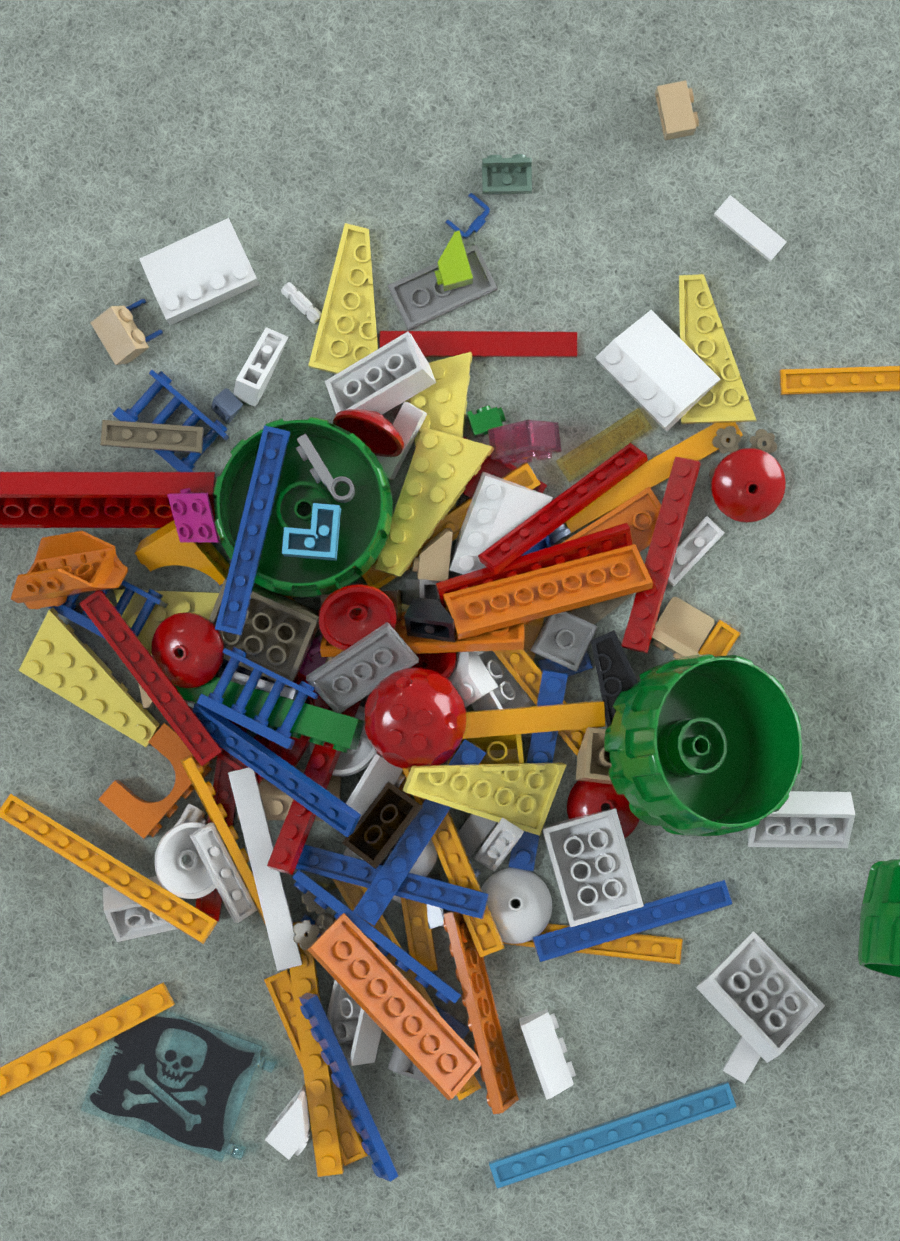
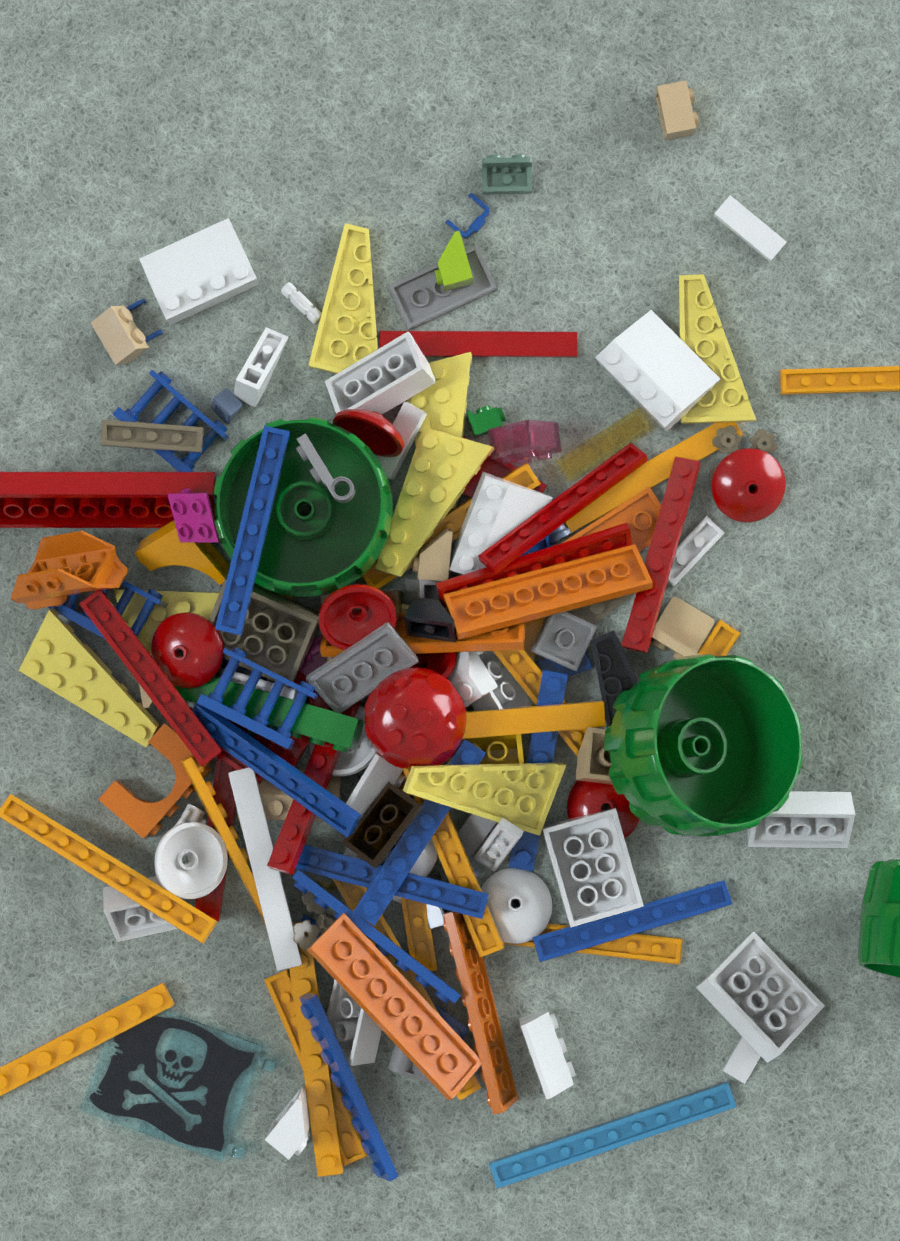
white tile [190,822,258,923] -> none
medium azure brick [282,503,341,561] -> none

